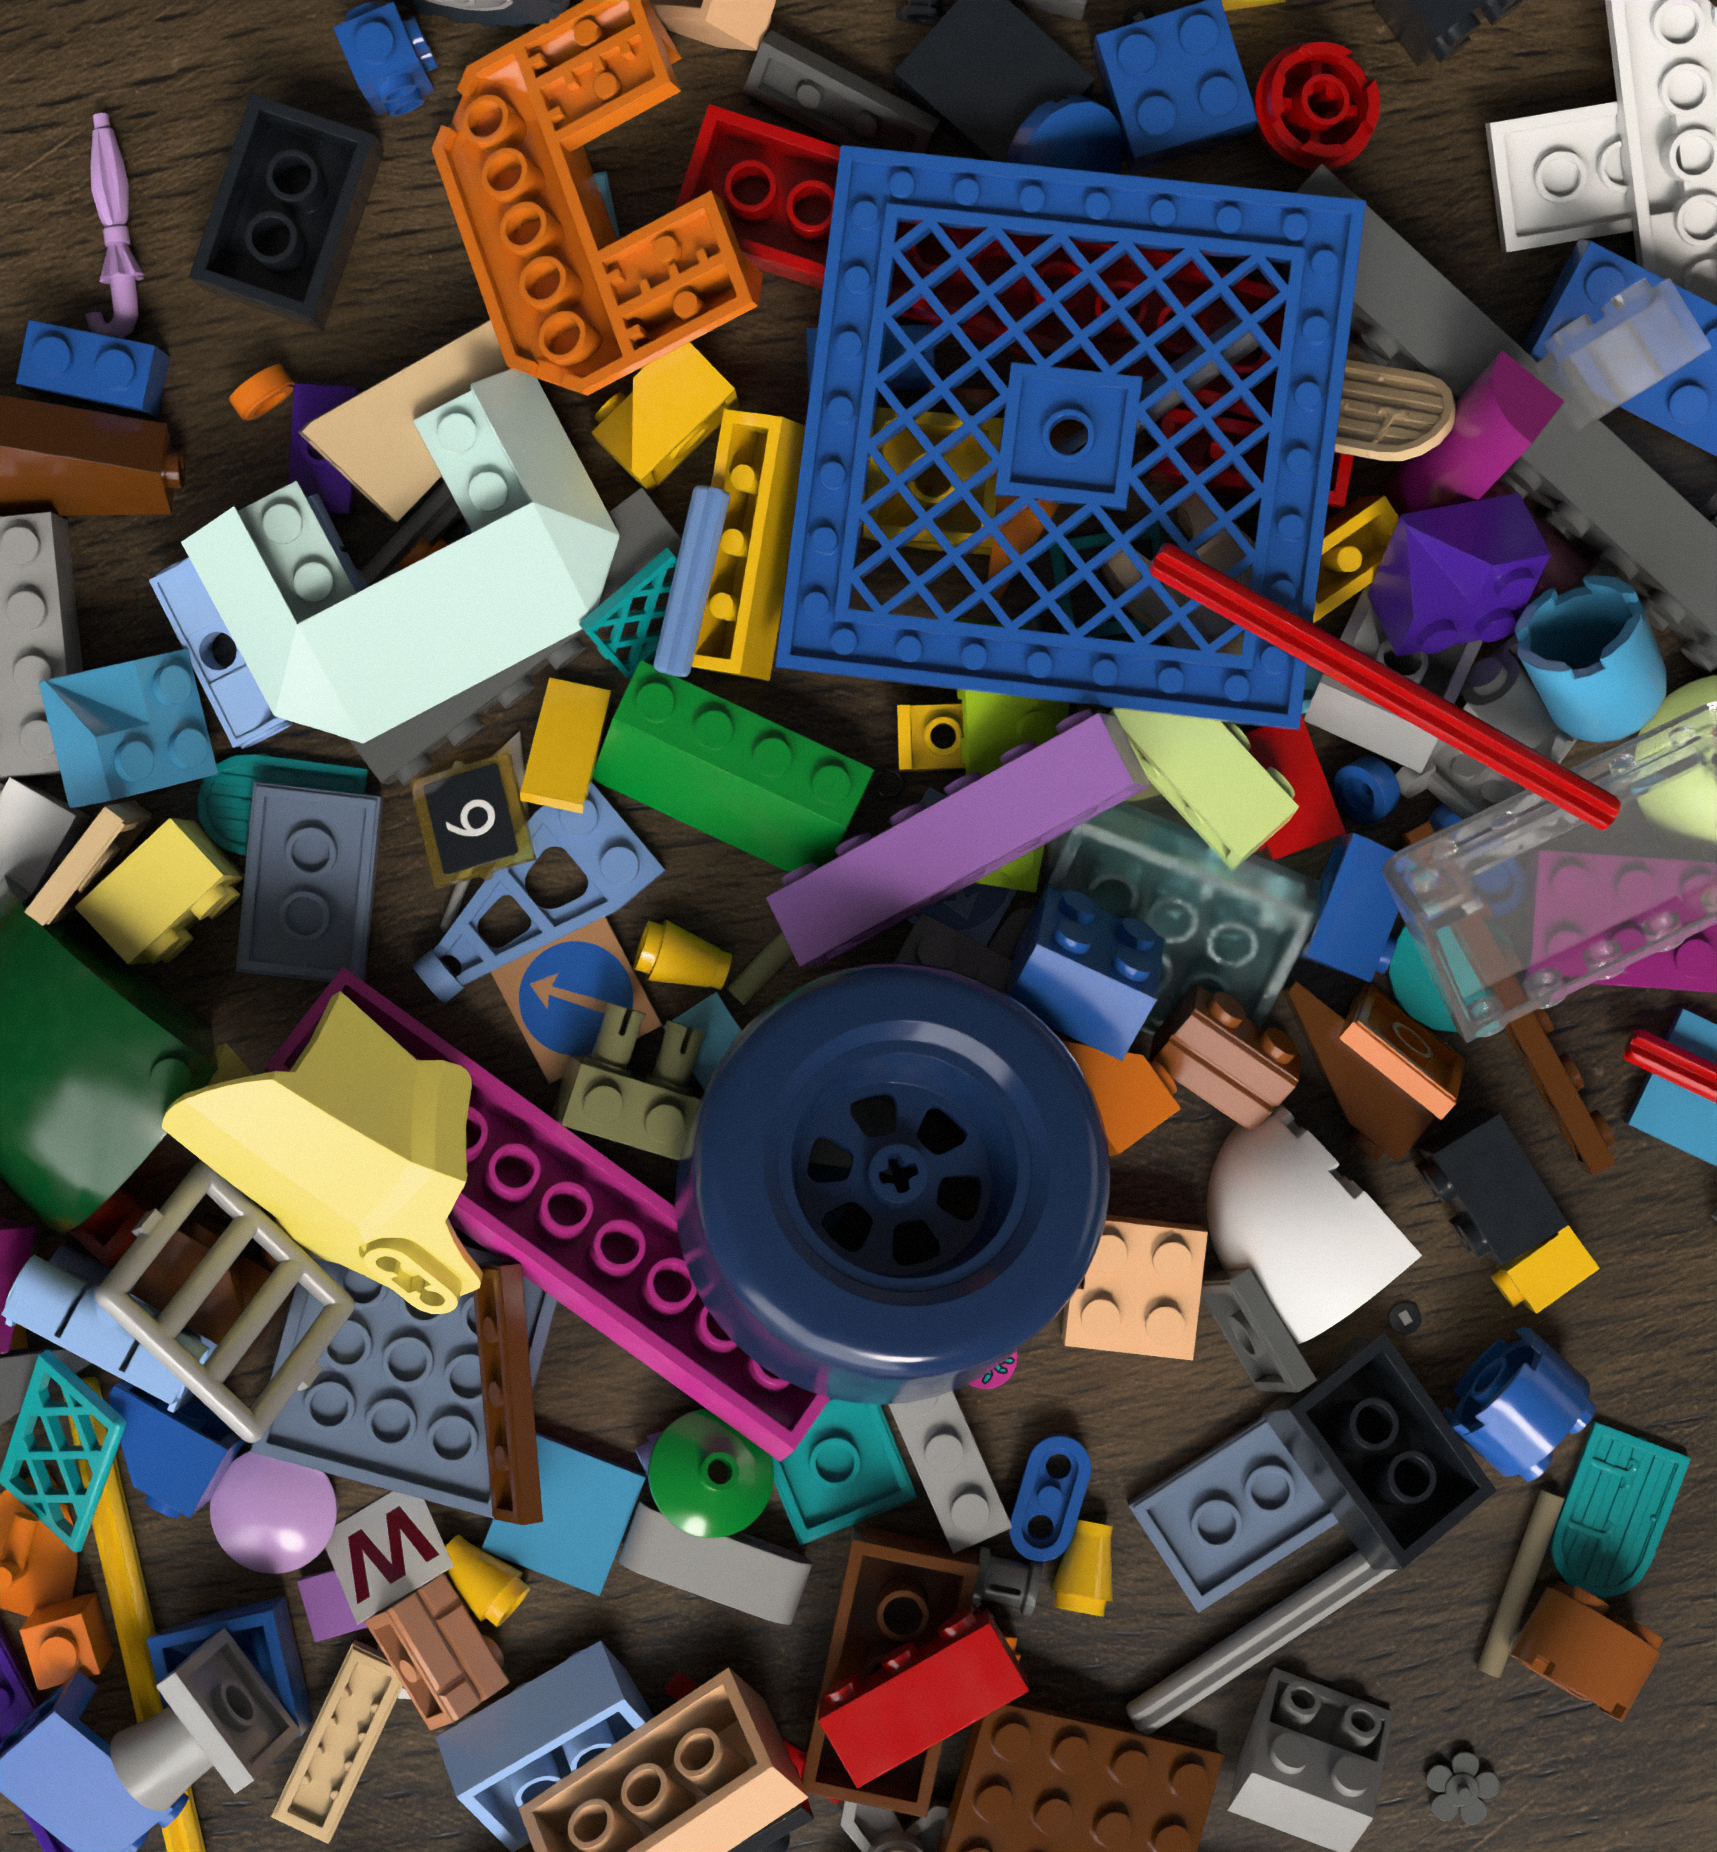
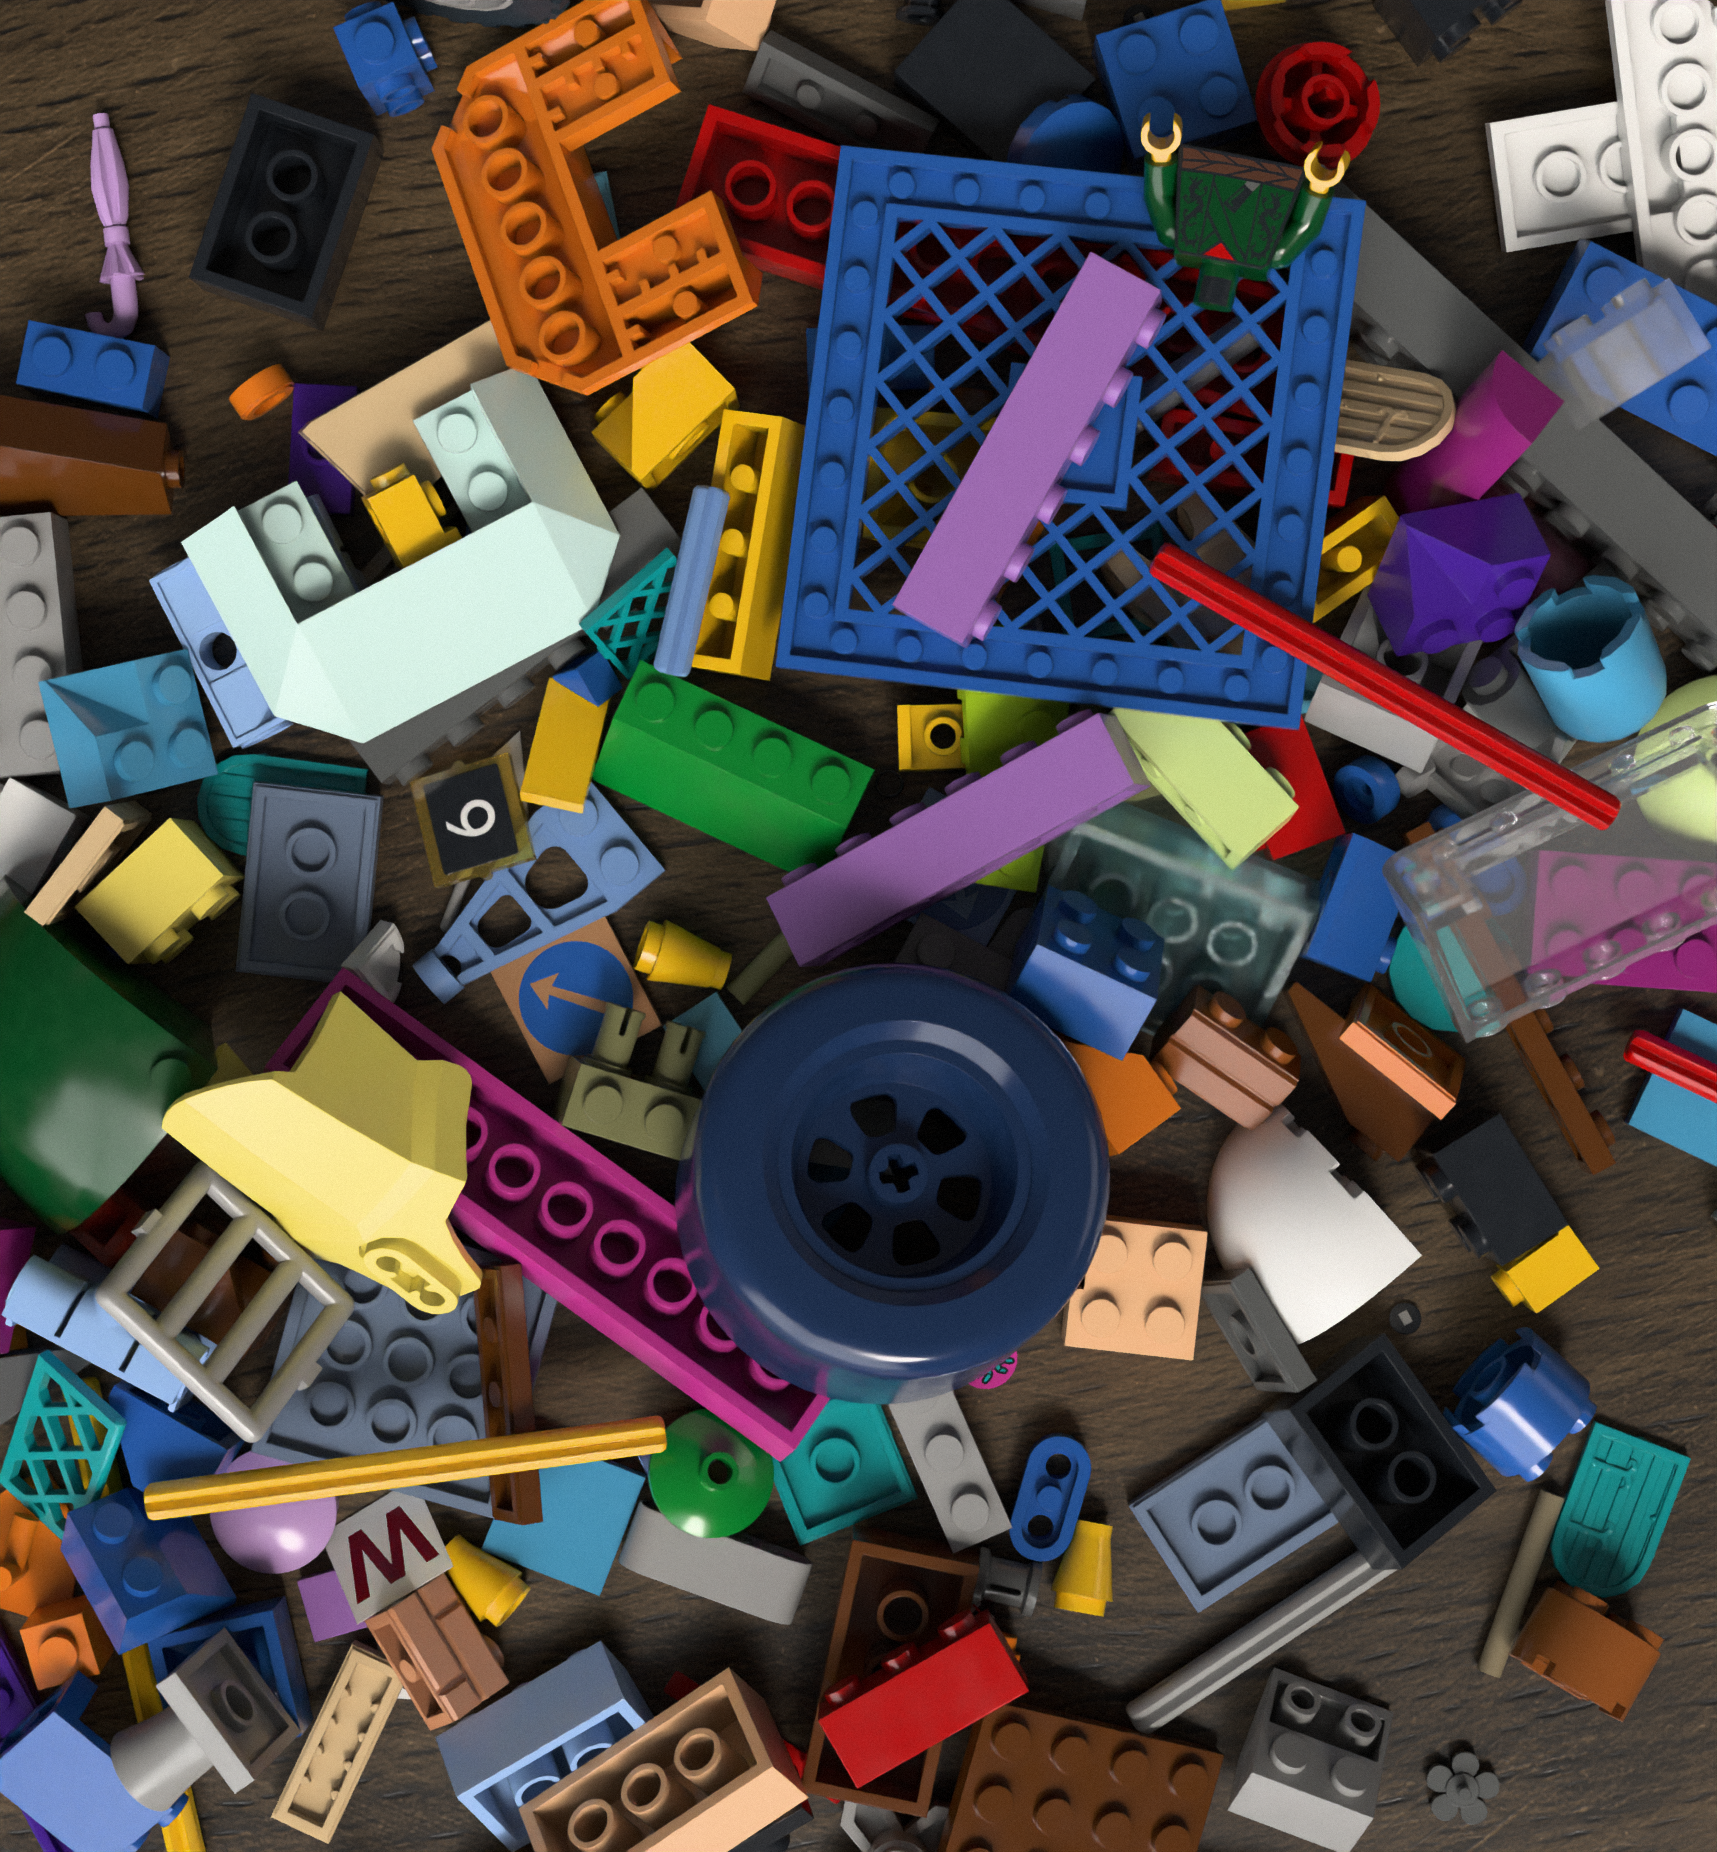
none -> blue slope [60,1488,237,1655]
none -> yellow axle [144,1416,667,1521]
none -> white tile [341,920,404,1003]
none -> yellow brick [361,462,462,569]
none -> blue piece [552,651,623,707]
none -> medium lavender brick [892,252,1167,649]
none -> torso [1141,113,1350,312]

